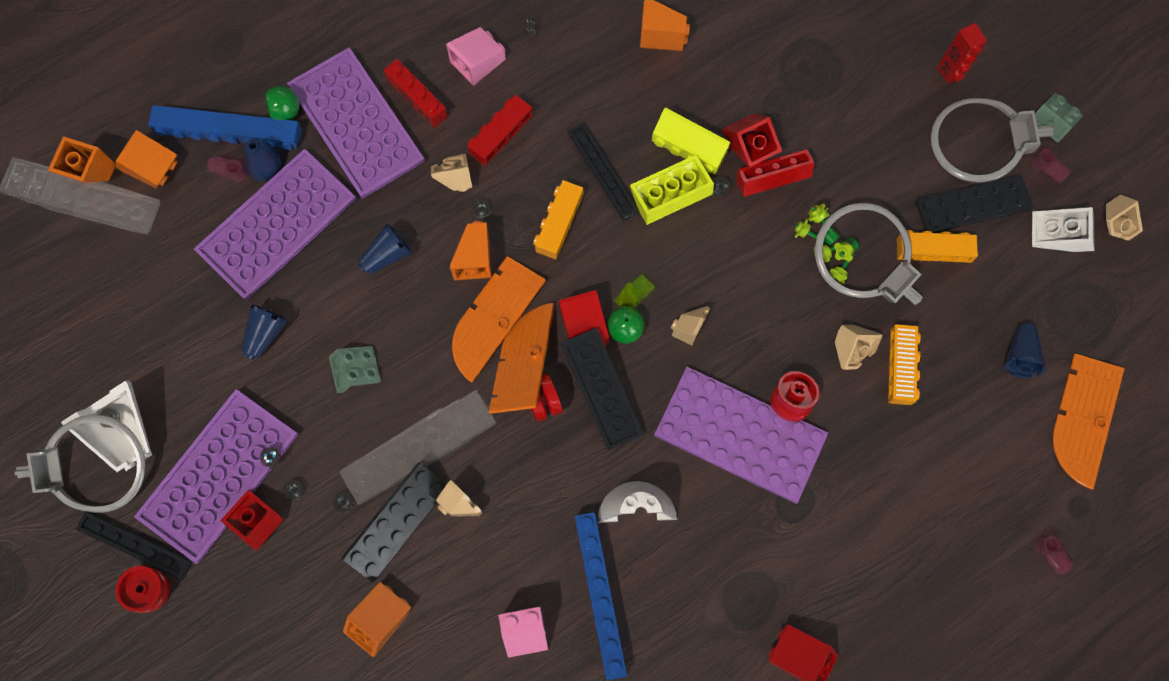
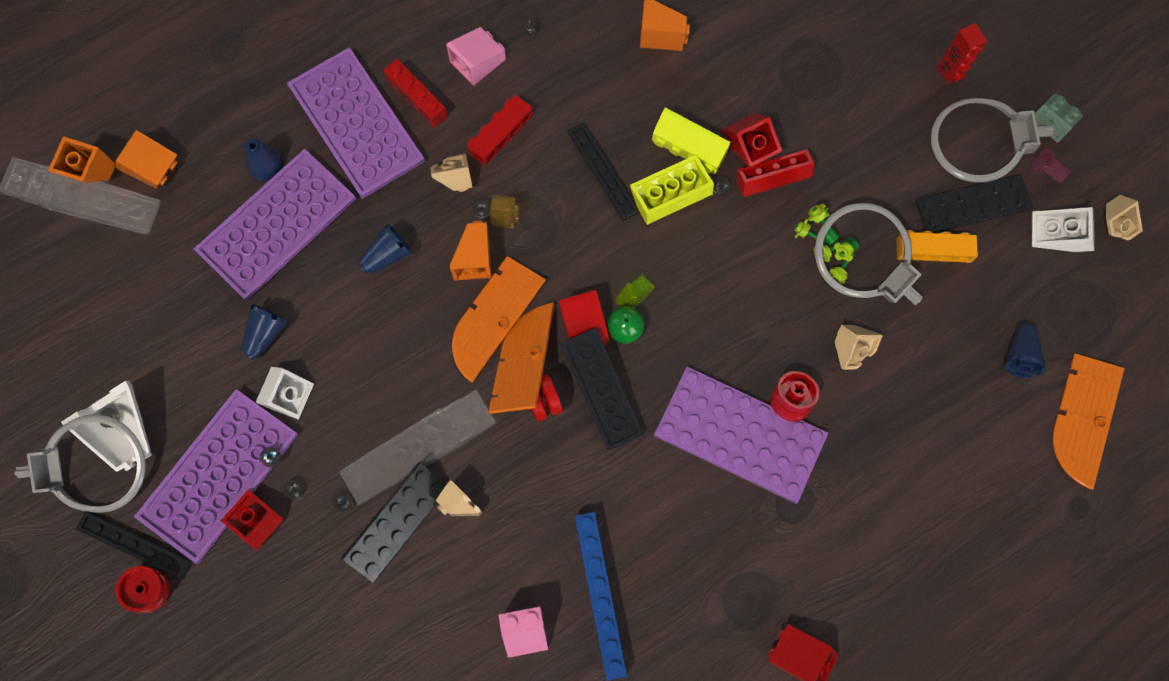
blue brick [148,105,302,150] -> none
clear pink piece [207,155,247,182] -> none
green helmet [265,86,299,120] -> none
sand green bracket [329,346,381,393] -> none
orange slope [343,582,411,658] -> none
light orange brick [533,180,584,260] -> none
white cone [598,481,677,523] -> none
tan slope [671,306,710,346] -> none
light orange brick [888,324,921,405] -> none
clear pink piece [1035,536,1074,576] -> none
none -> white slope [256,367,314,419]
none -> clear yellow brick [490,195,520,228]

